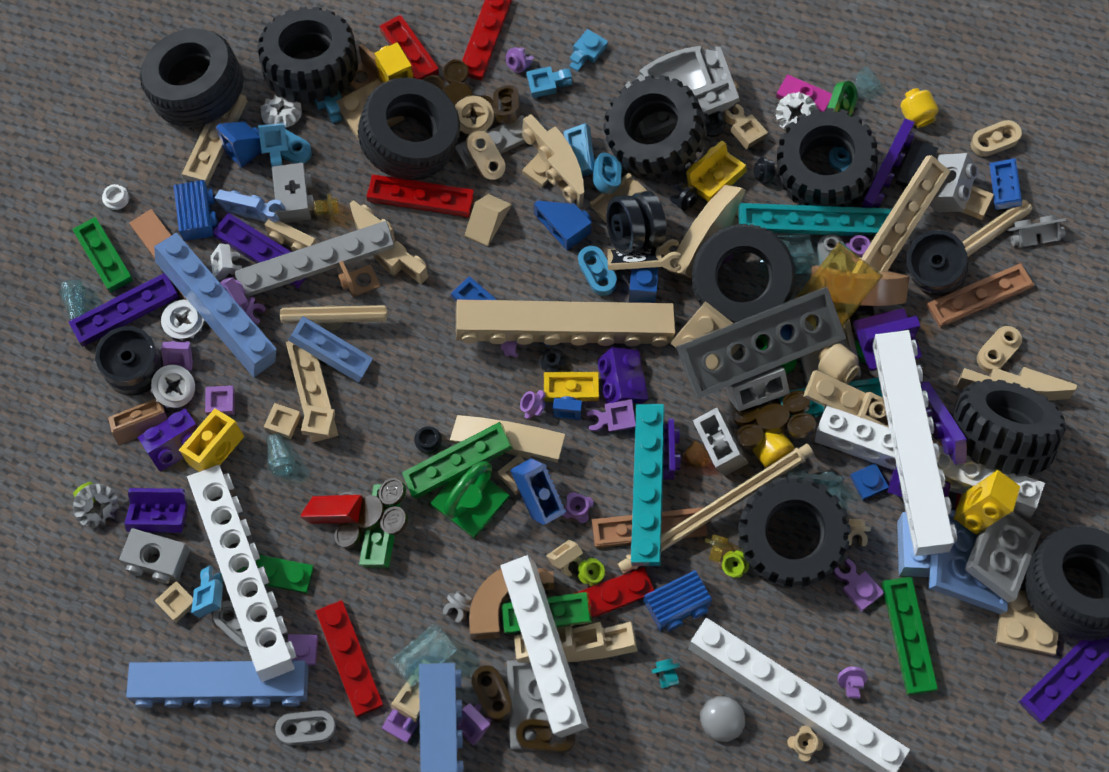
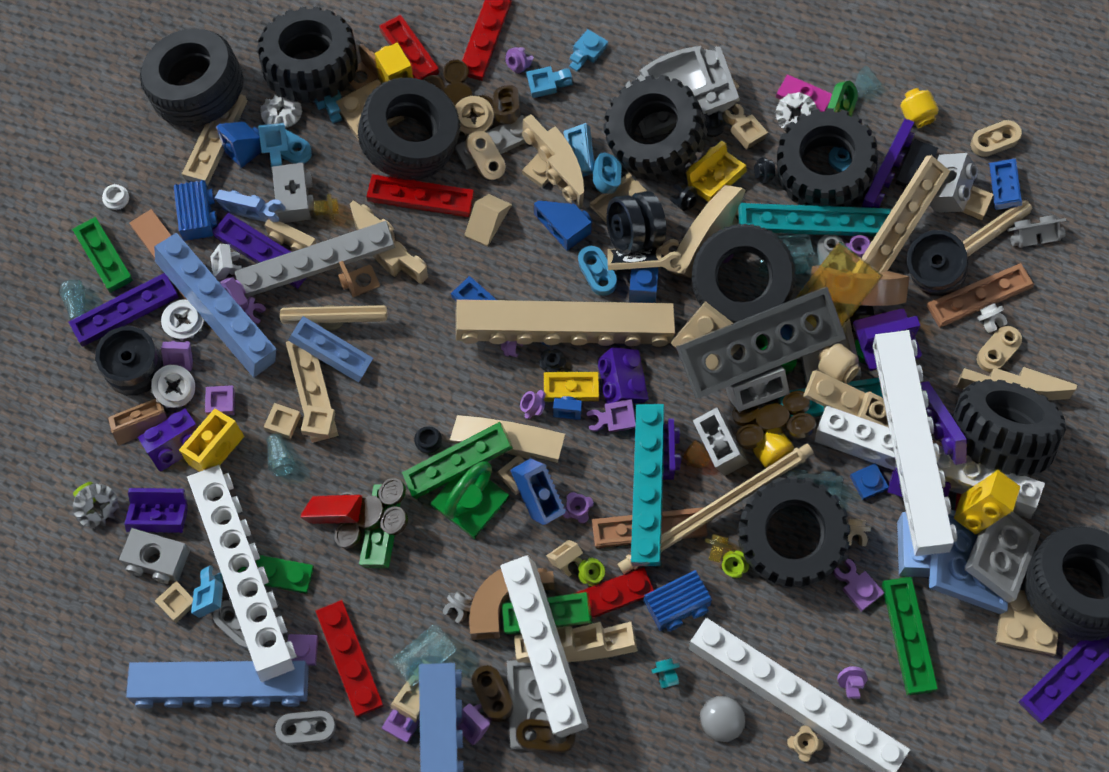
none -> white plate [977,303,1007,333]

